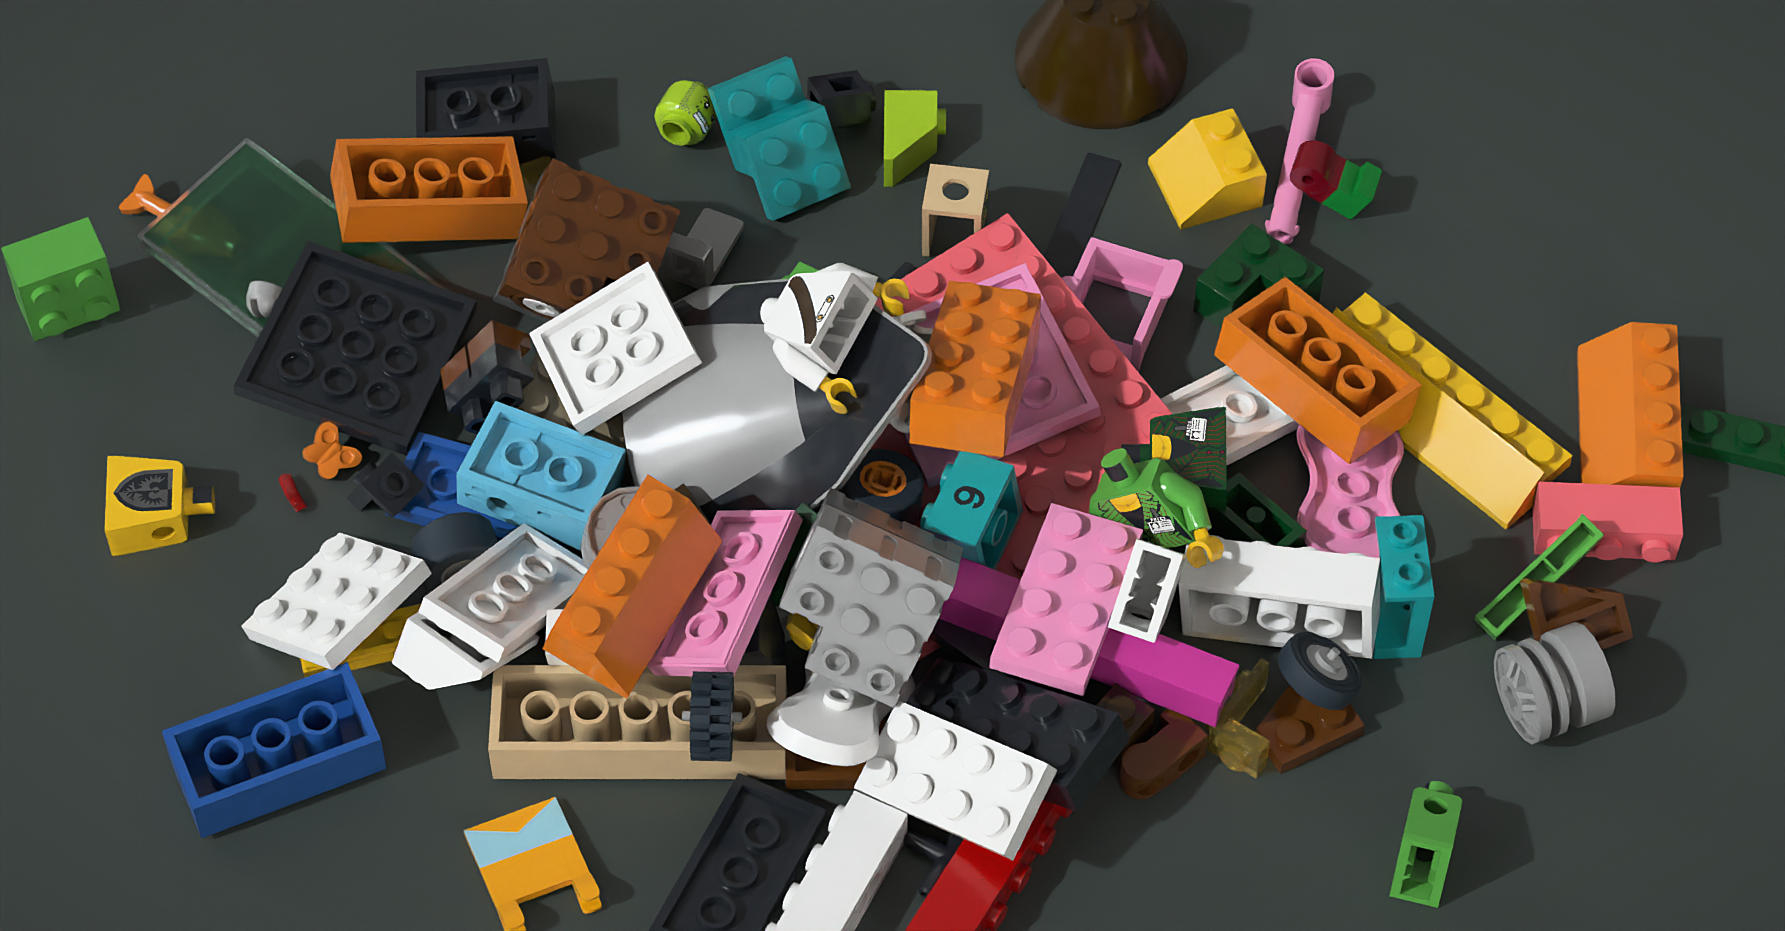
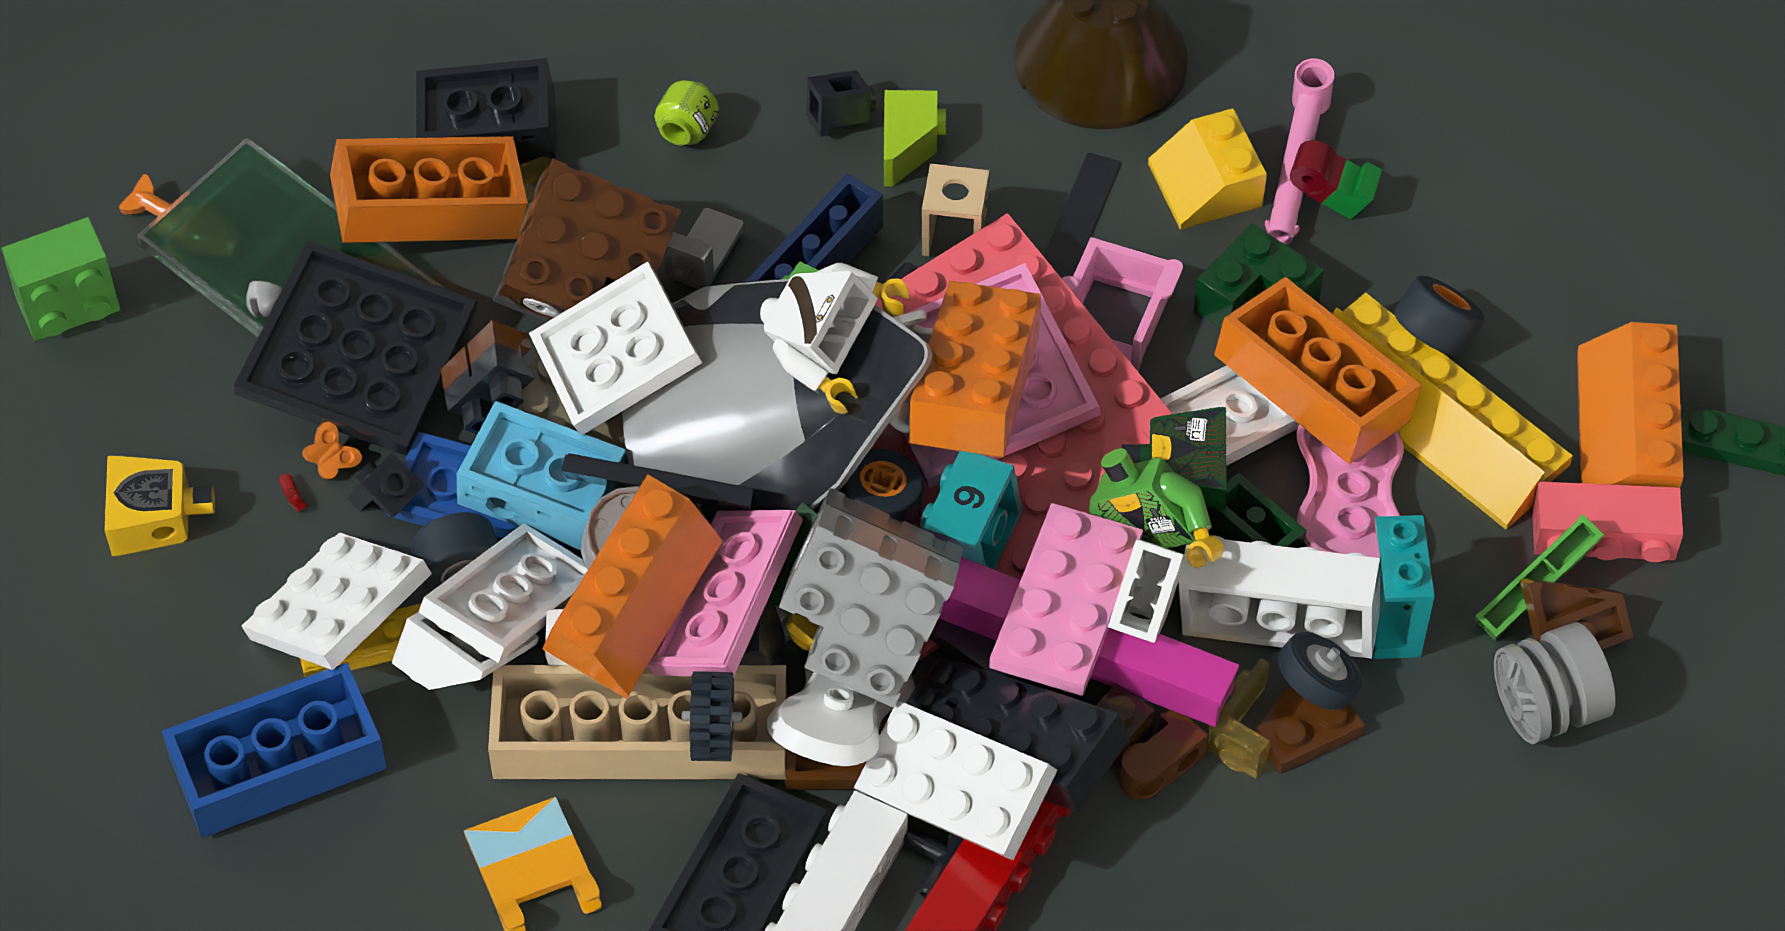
teal bracket [708,56,851,221] -> none
bright green torso [1389,781,1463,908] -> none
none -> black tile [562,453,756,511]
none -> dark blue brick [744,173,883,283]
none -> black wheel [1394,276,1485,356]

